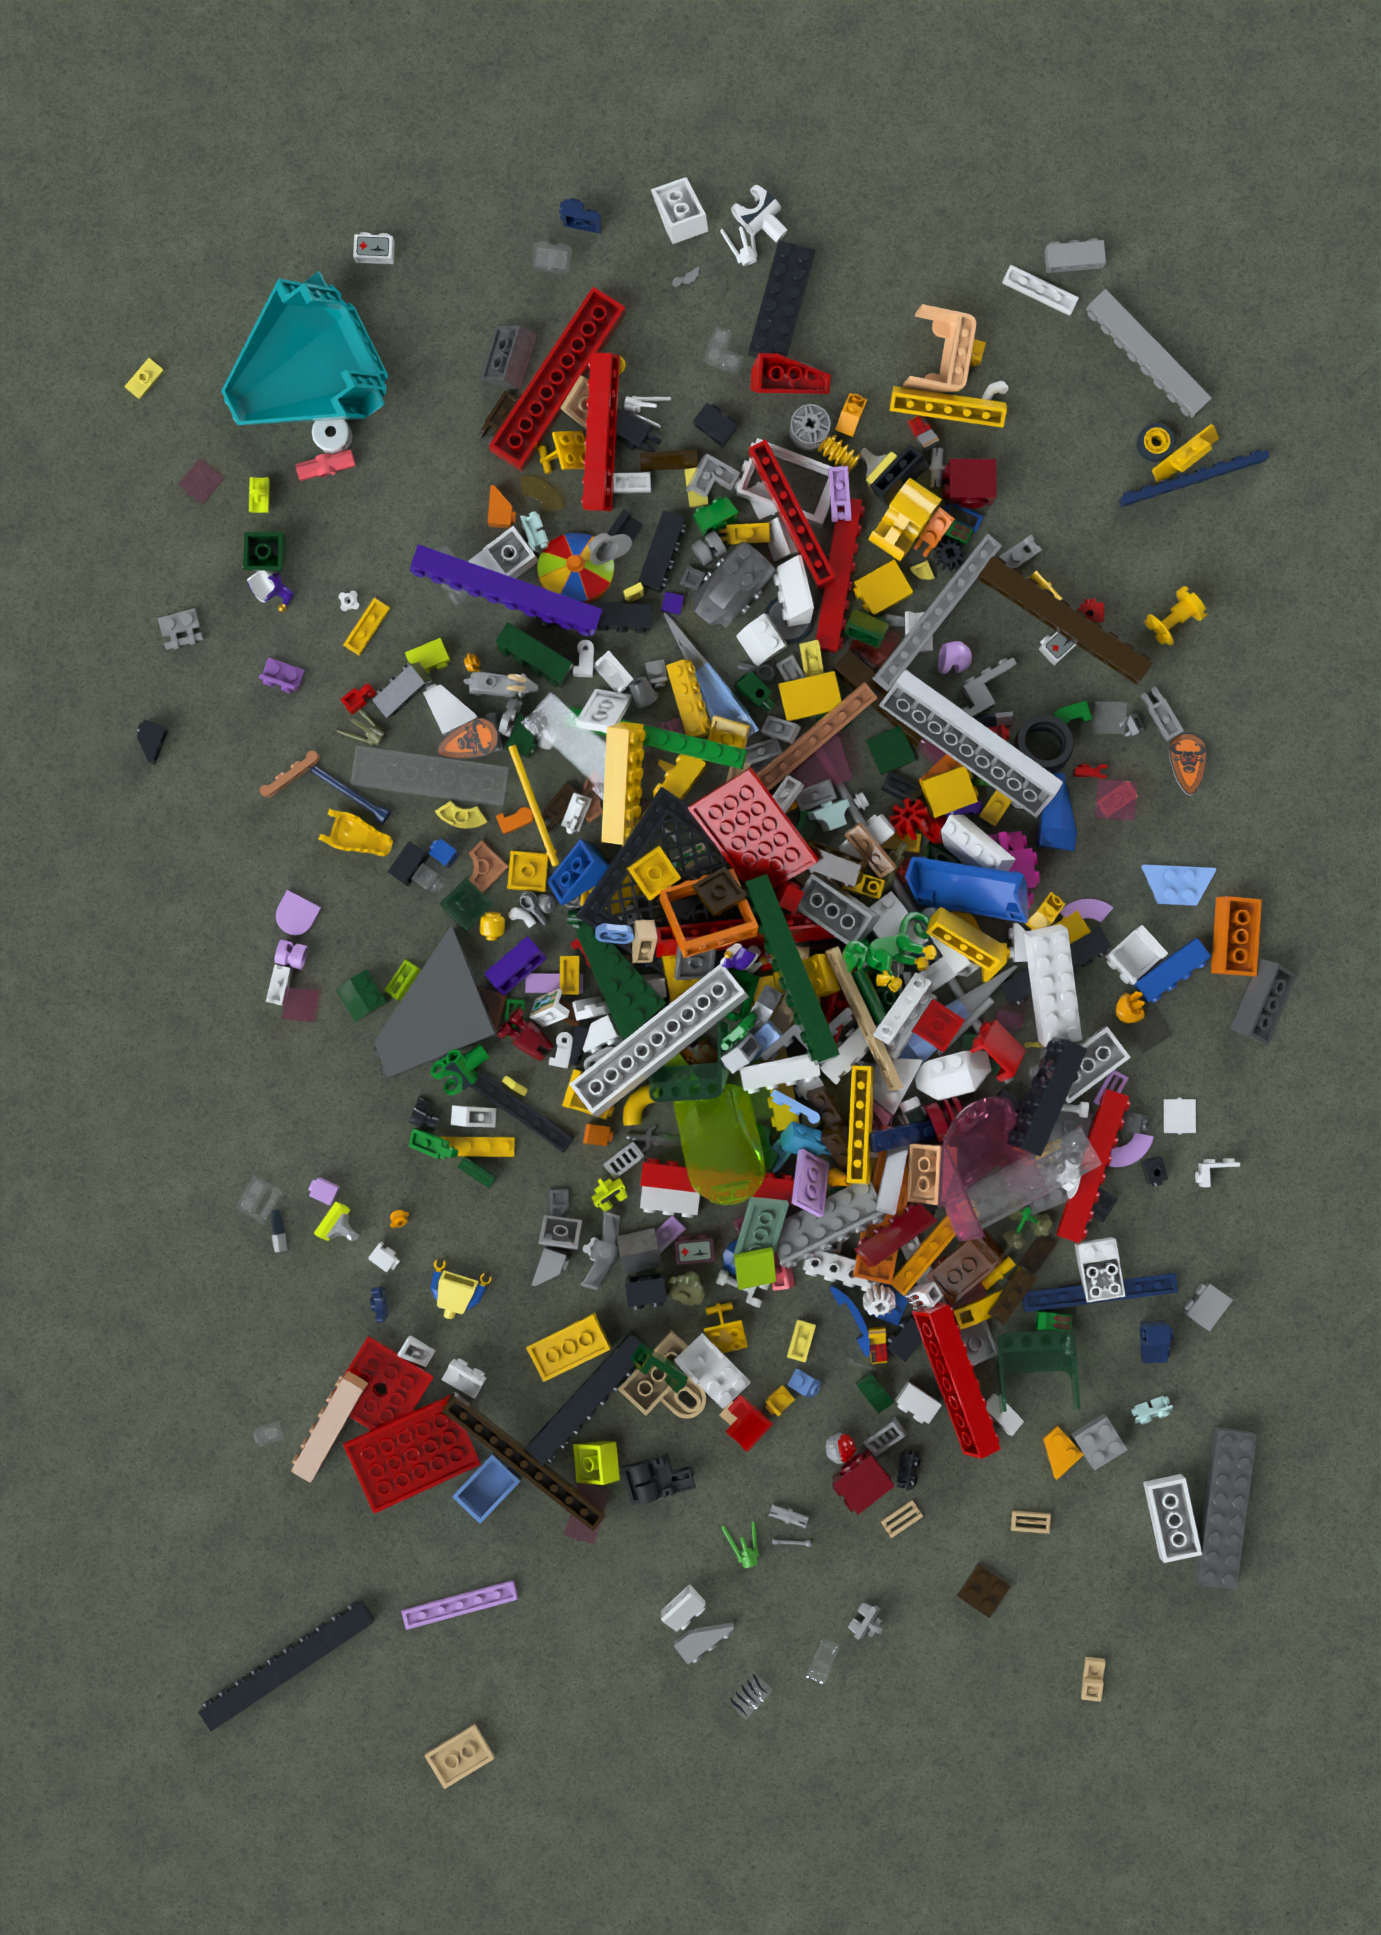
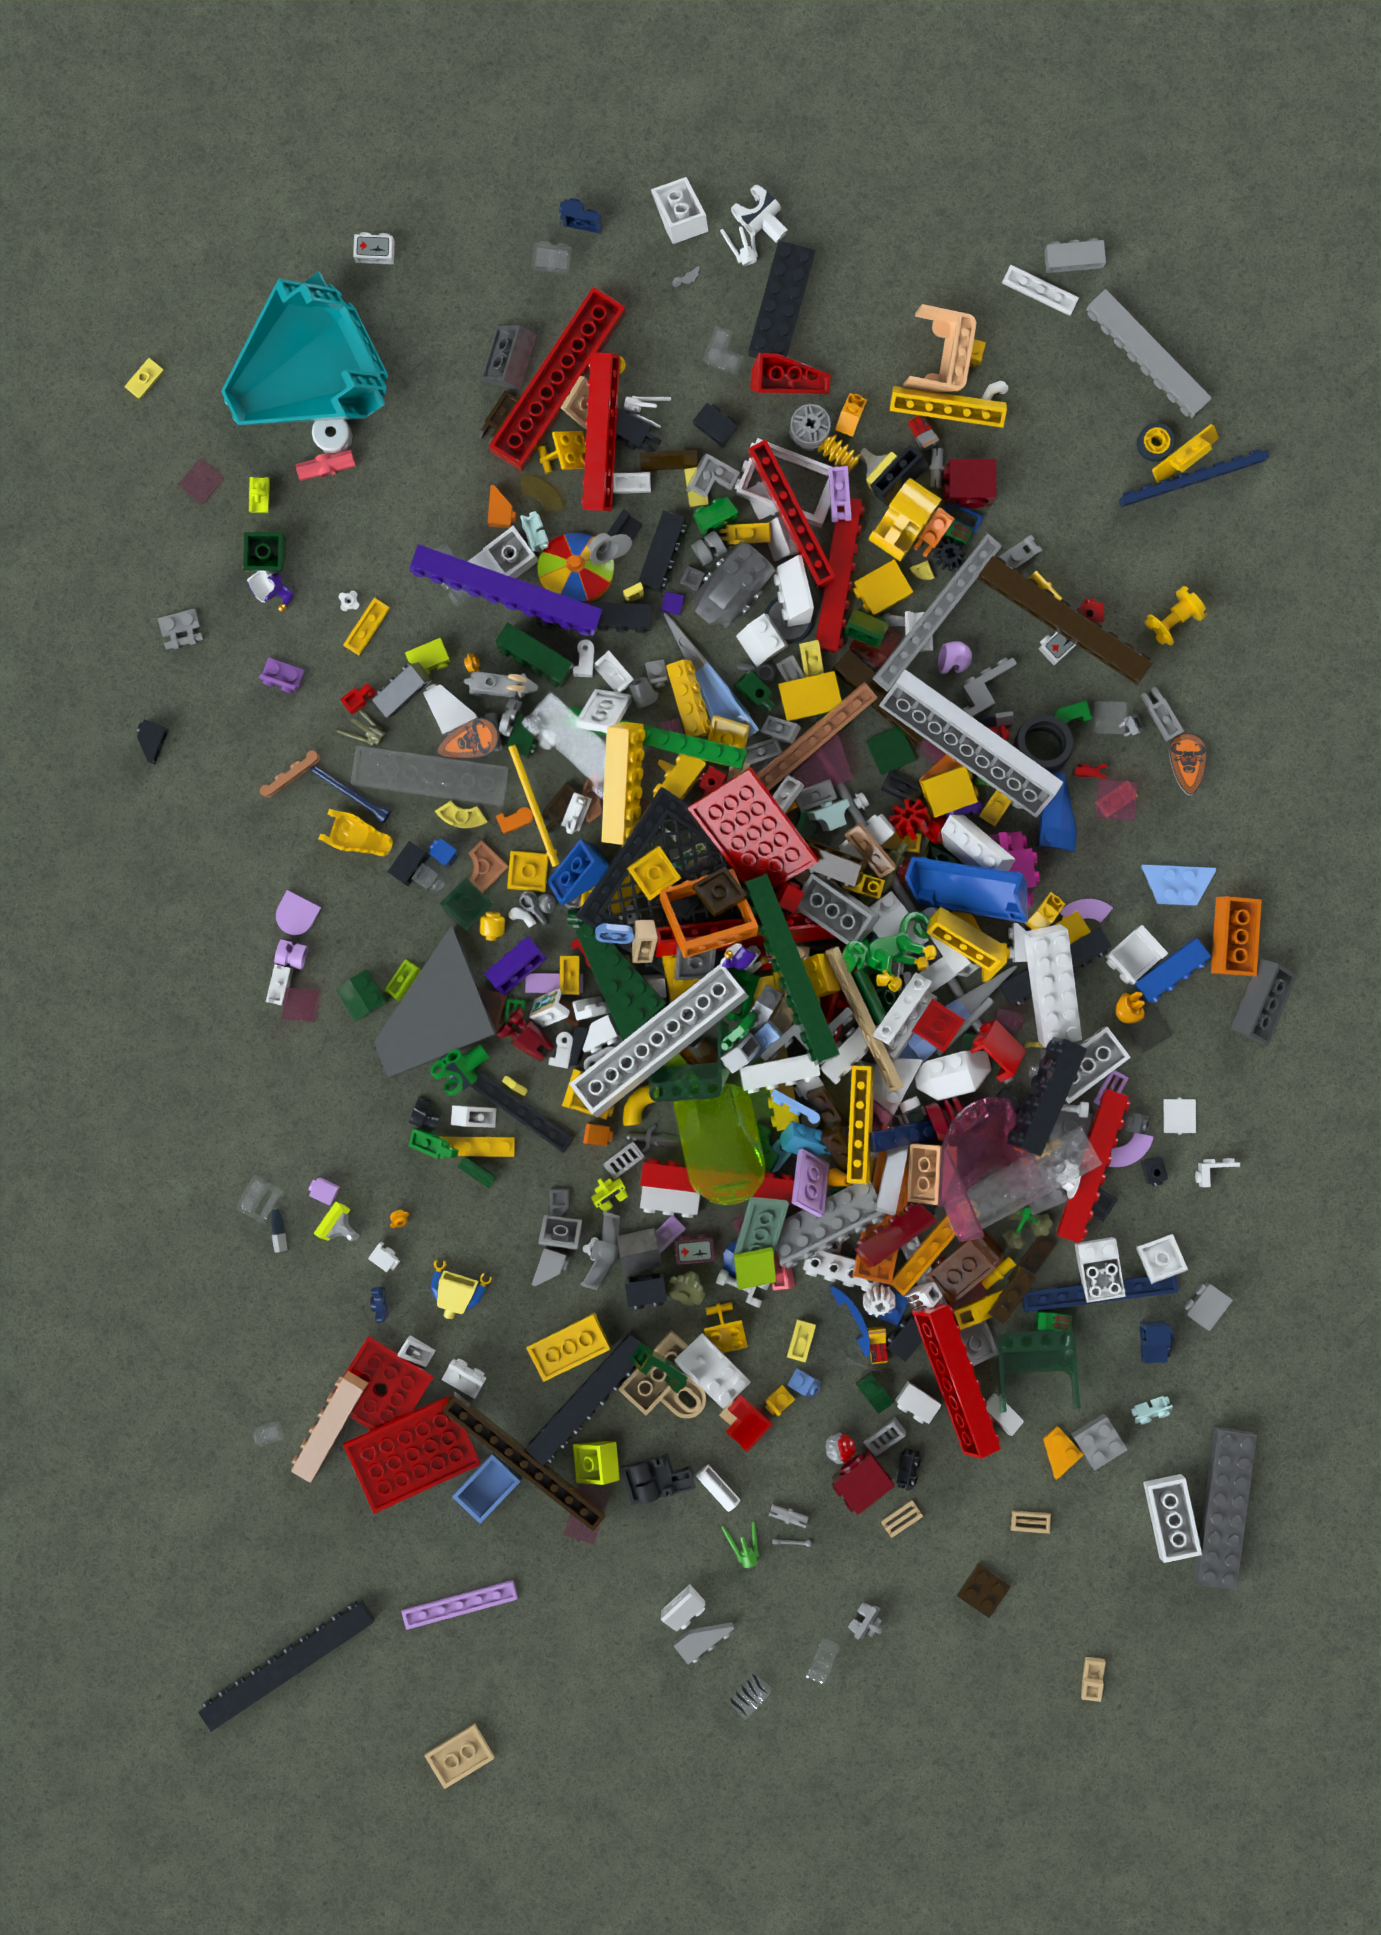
none -> white piece [696,1464,741,1512]
none -> red brick [698,766,727,795]
none -> white tile [1136,1234,1188,1284]

